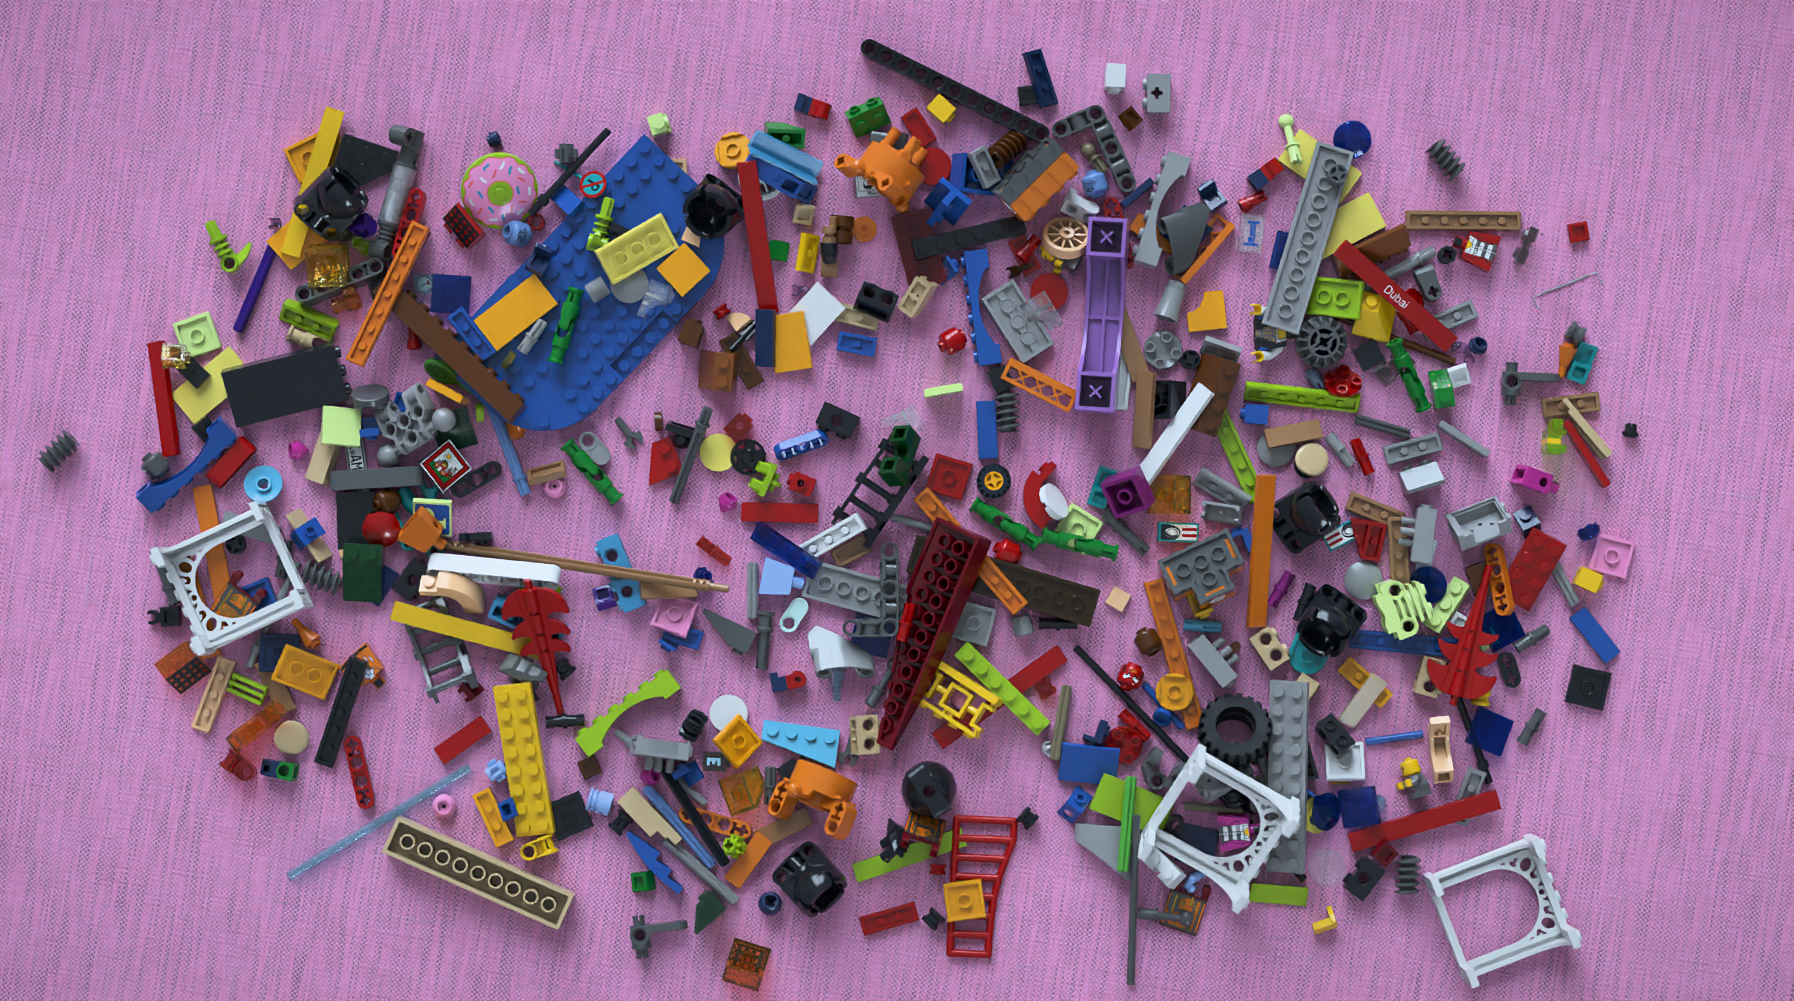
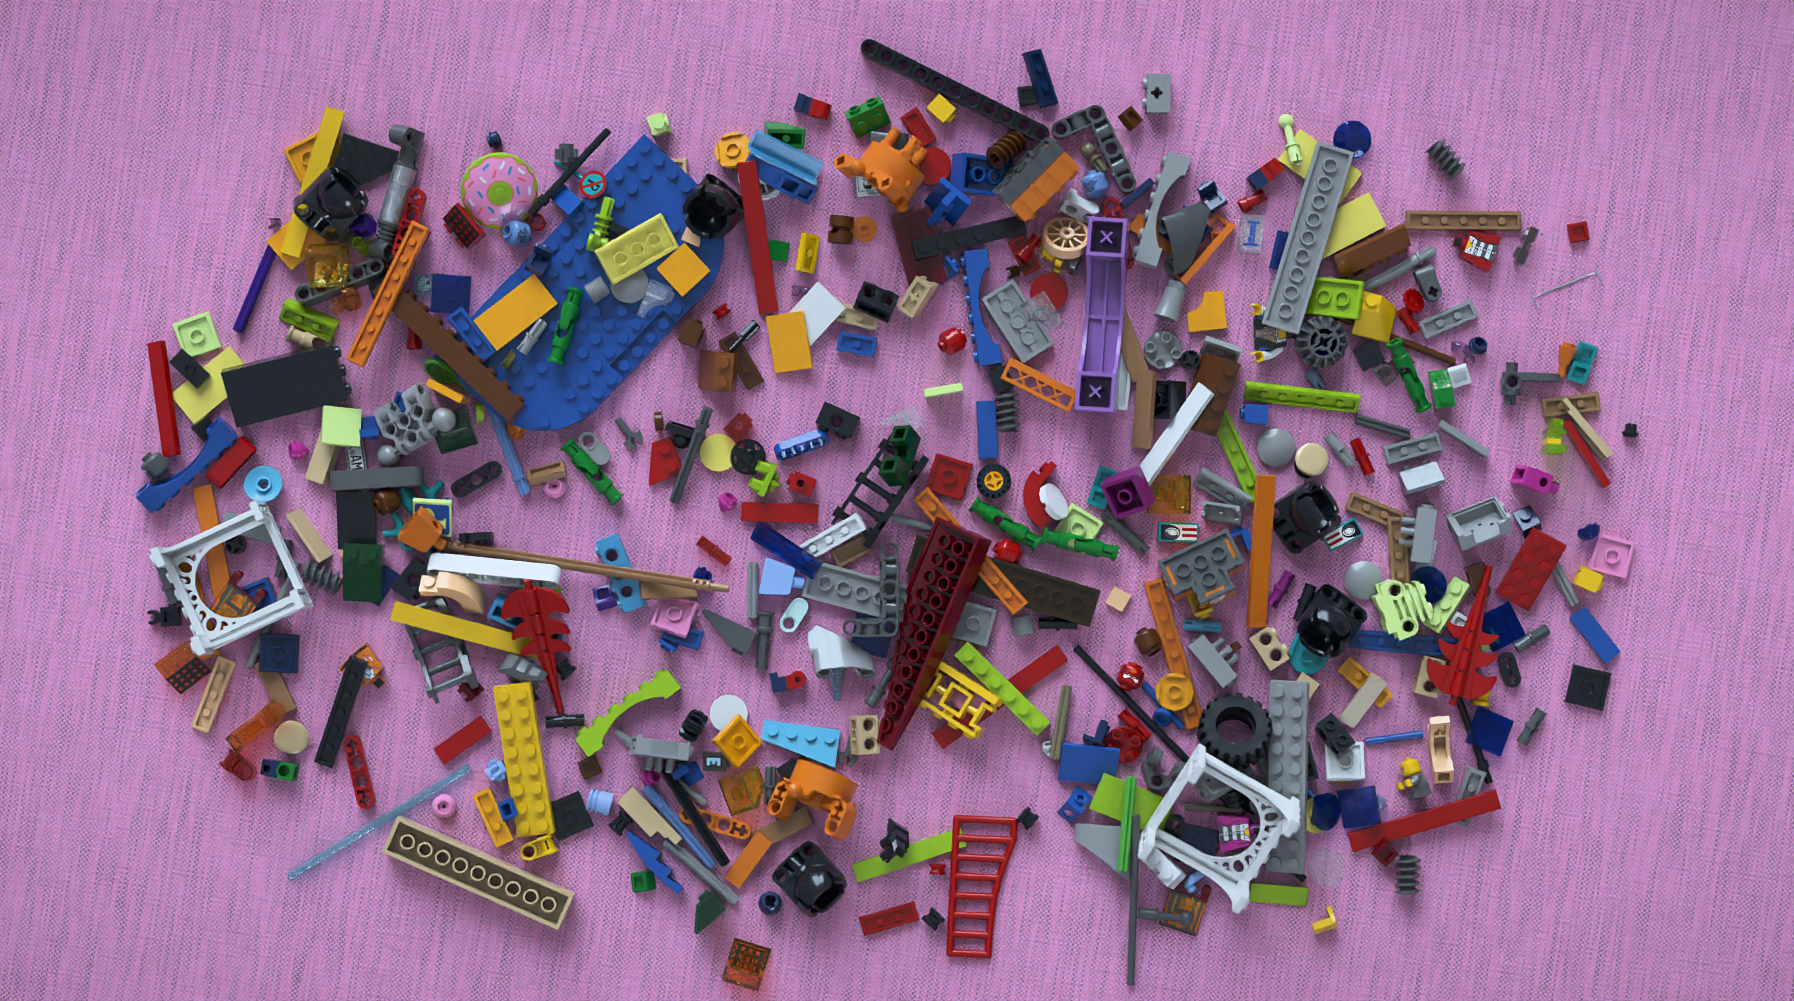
dark grey piece [38,430,80,472] -> none
clear yellow brick [161,343,191,369] -> none
lime piece [205,220,252,273] -> none
lime tile [226,672,269,706] -> none
light orange tile [271,644,340,701] -> none
blue bracket [290,517,326,551] -> none
orange cone [291,618,321,649] -> none
dark grey tile [351,384,390,410] -> none
red dish [362,512,401,547] -> none
tile [418,438,472,493] -> none
dark grey piece [630,915,688,959] -> none
lime gear [722,834,747,858] -> none
light nougat tile [726,313,753,333] -> none
dark blue tile [755,308,776,368] -> none
tan plate [792,202,815,226] -> none
medium nougat piece [820,216,838,277] -> none
red axle [896,603,916,642] -> none
flag [899,809,947,858] -> none
black piece [901,761,956,820] -> none
light orange tile [943,878,986,922] -> none
light grey plate [967,145,1001,189] -> none
clear red plate [1034,677,1056,700] -> none
white brick [1104,63,1126,95] -> none
medium nougat tile [1263,419,1324,449] -> none
red dish [1323,365,1362,397] -> none
dark grey wheel [1327,164,1348,186] -> none
red tile [1333,240,1458,352] -> none
black brick [1342,856,1386,902] -> none
red wing [1350,517,1387,562] -> none
white arch [1423,833,1582,989] -> none
black bush [1437,246,1457,264] -> none
orange beam [1484,543,1515,616] -> none
dark grey wheel [1564,321,1587,345] -> none

